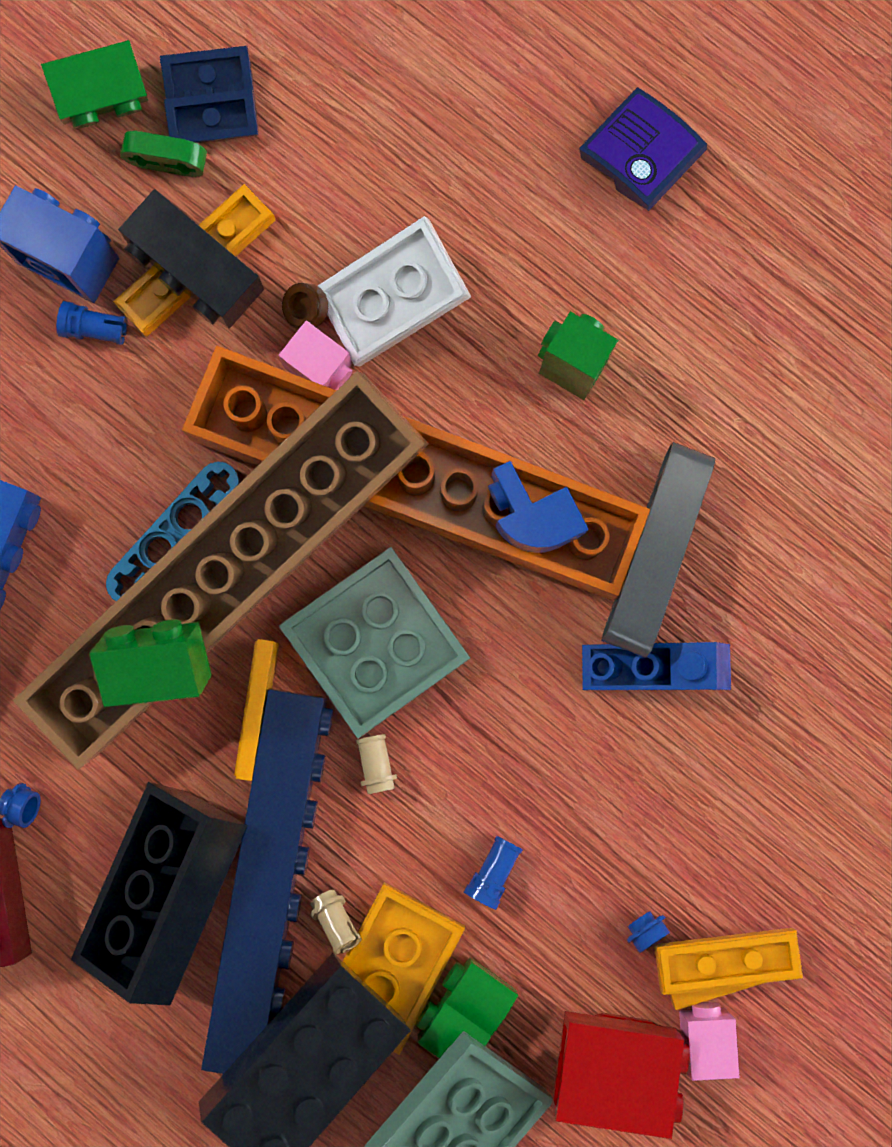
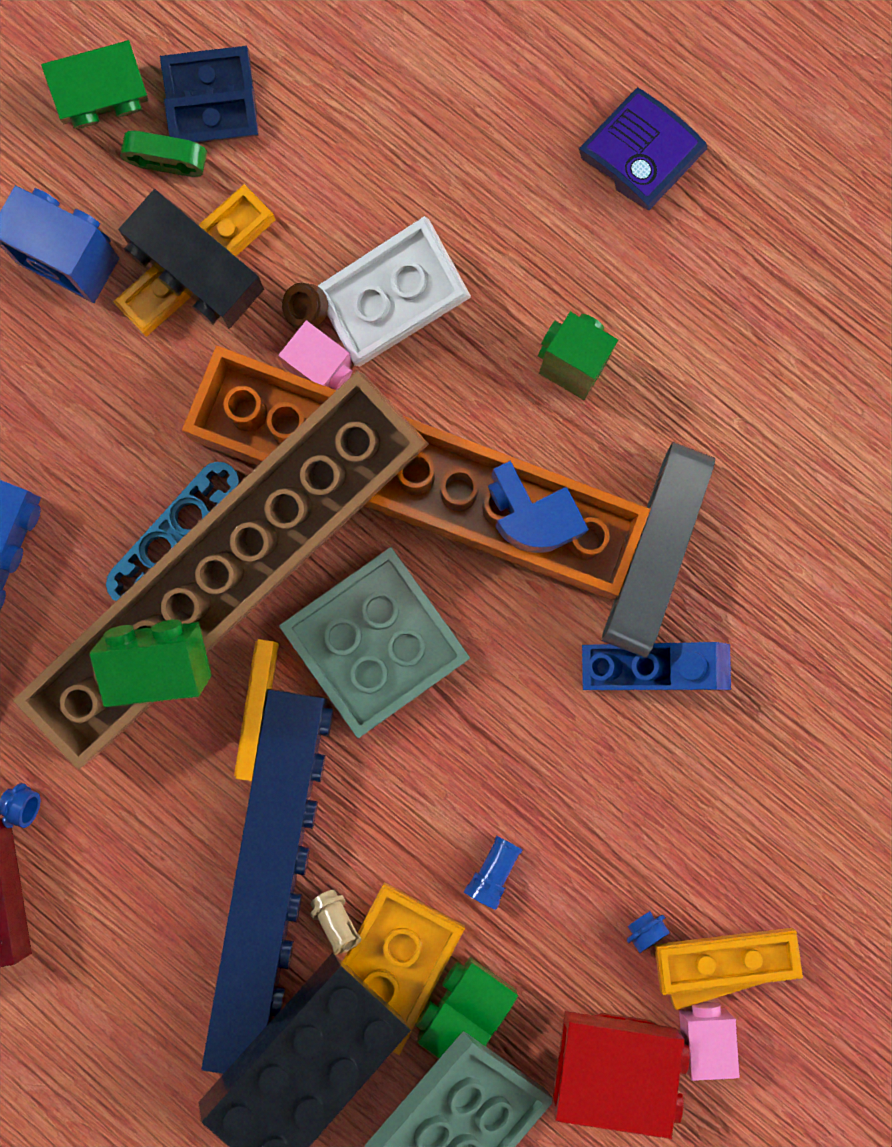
blue pin [56,301,128,345] -> none
black brick [71,782,247,1006] -> none
tan pin [356,734,397,794] -> none

